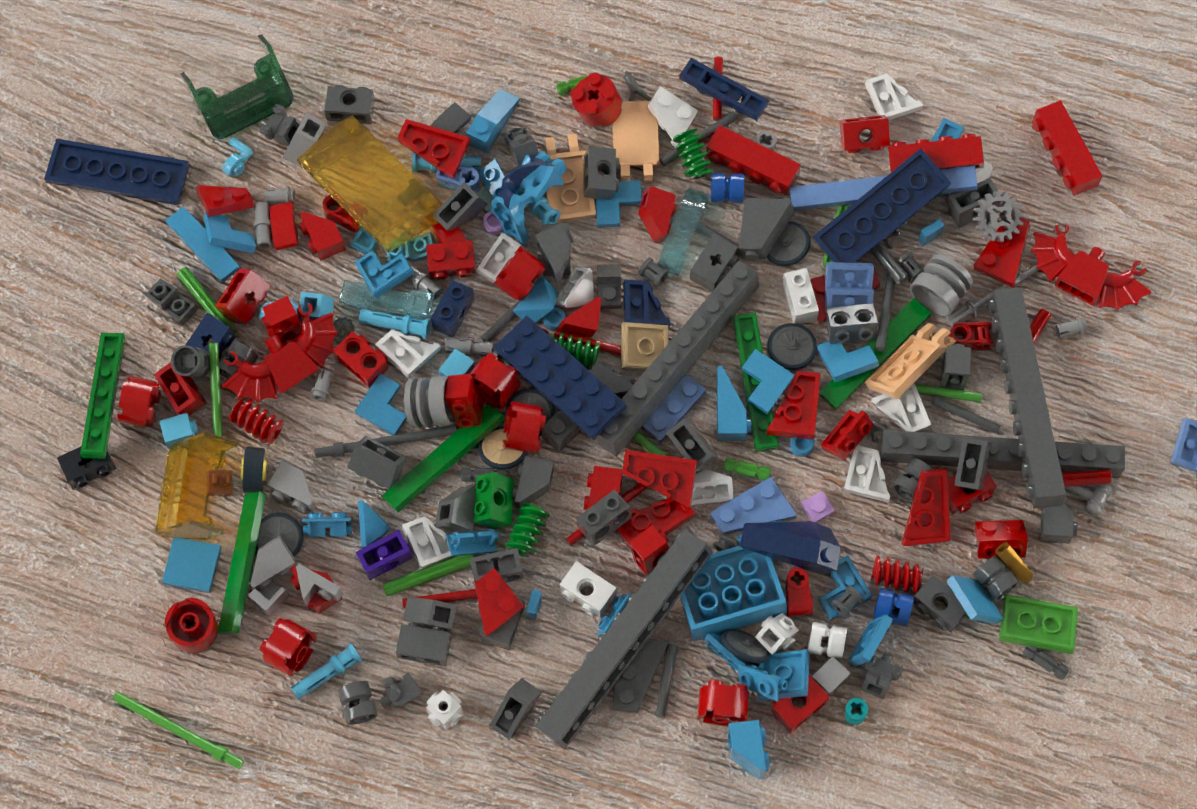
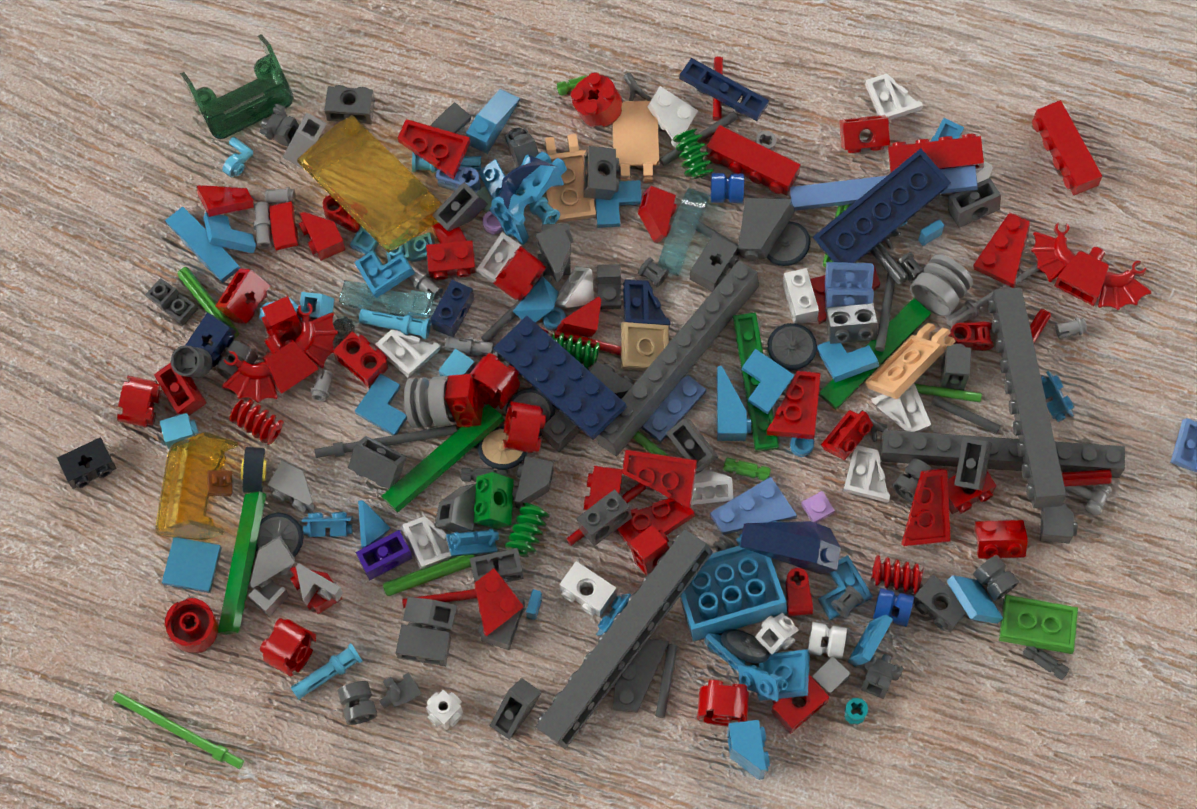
dark blue plate [44,138,190,206] -> none
green tile [80,333,125,459] -> none
bright green bar [209,343,223,438] -> none
light grey gear [972,191,1024,242] -> none
pearl gold bar [995,542,1033,583] -> none
none -> dark azure hinge [1041,371,1075,422]

